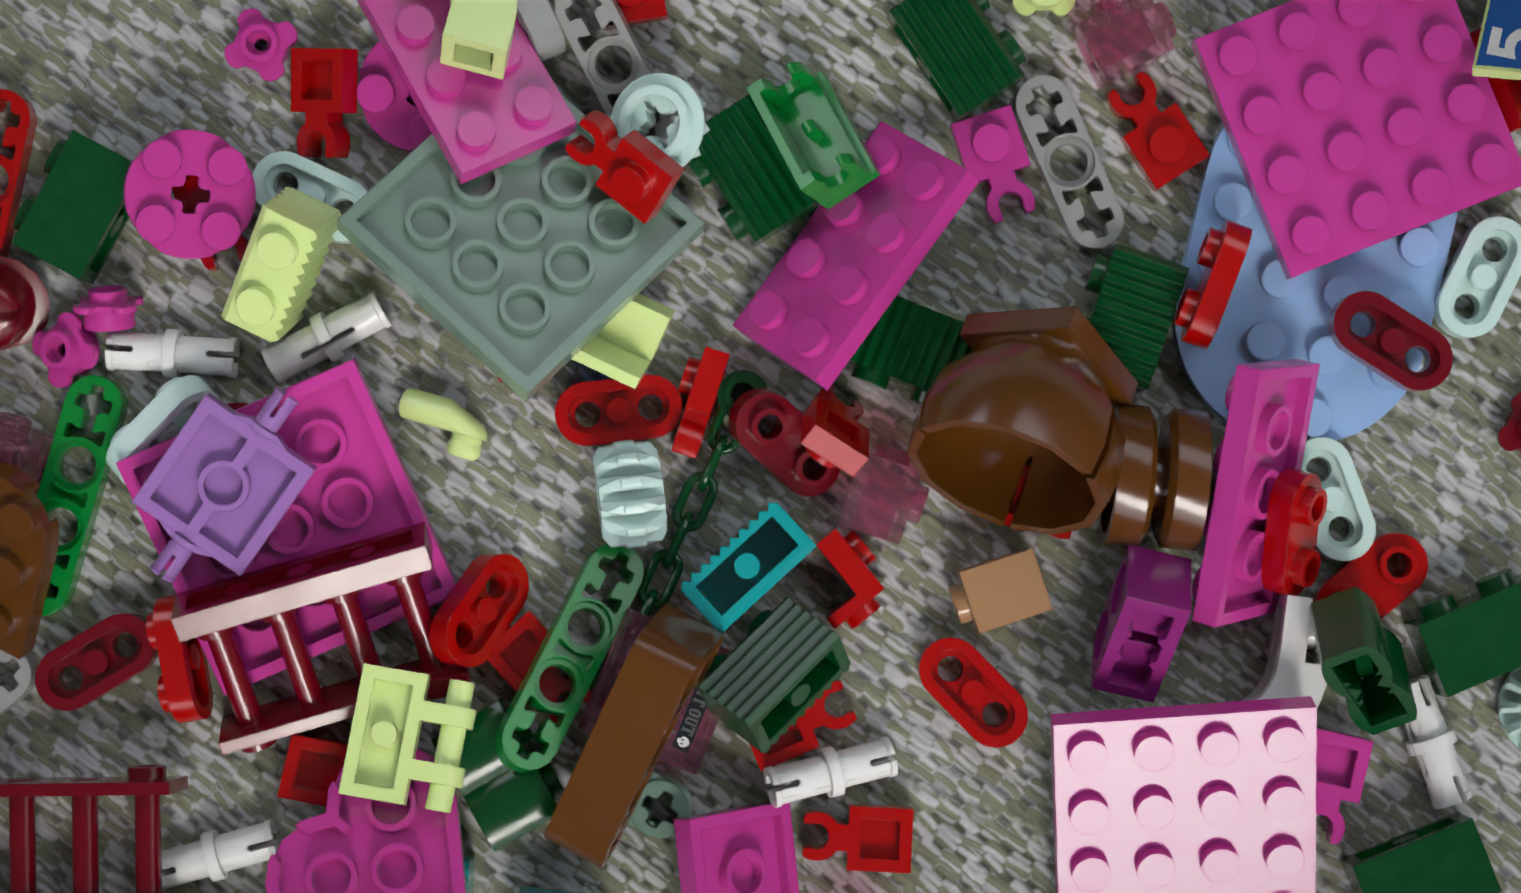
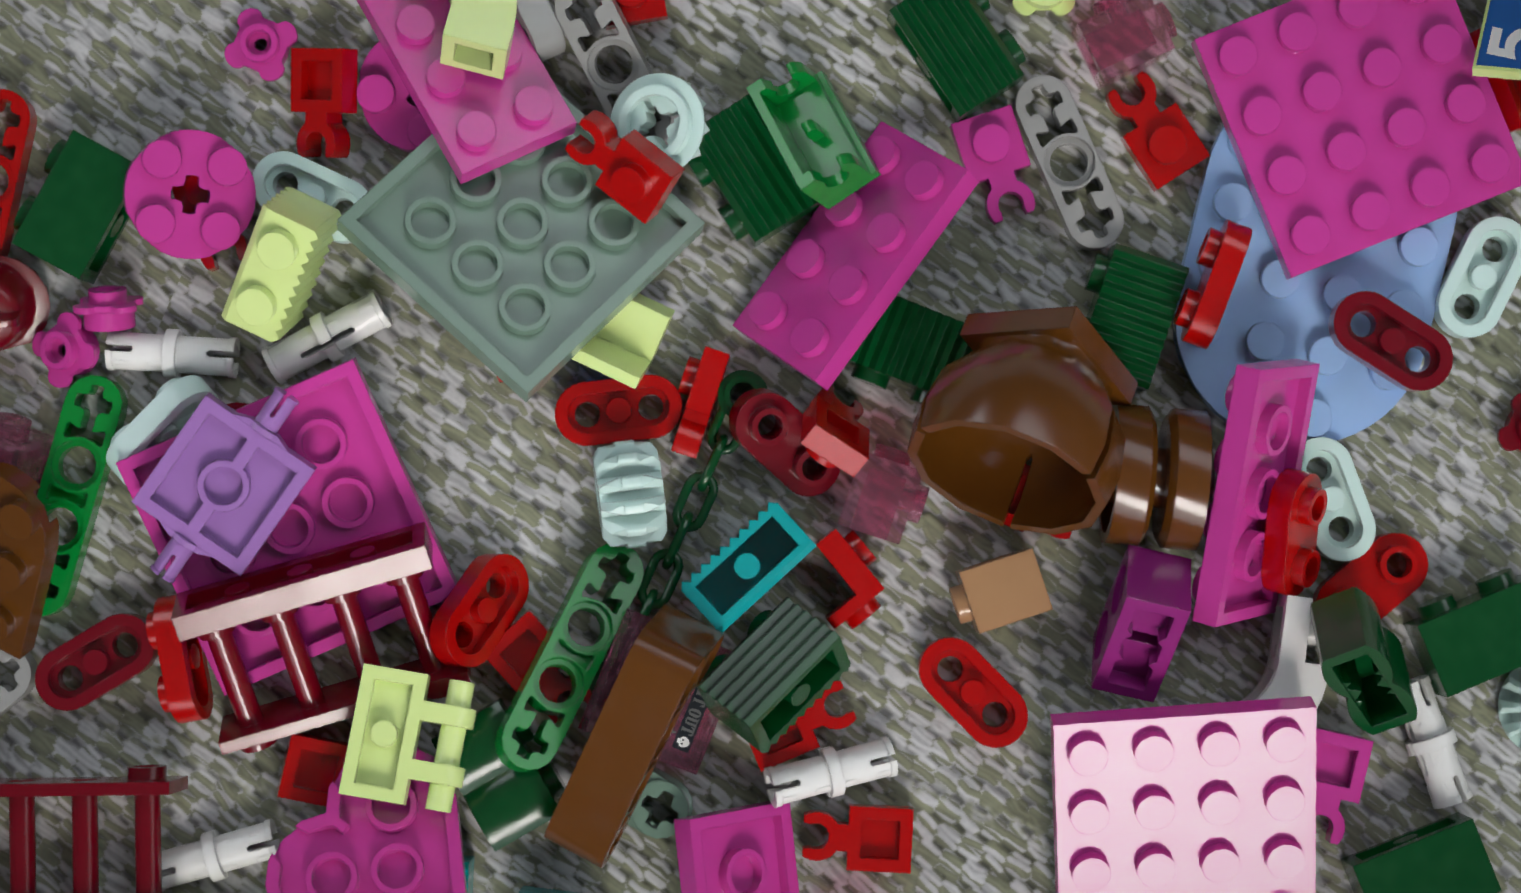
yellowish green arm [399,388,488,461] -> none

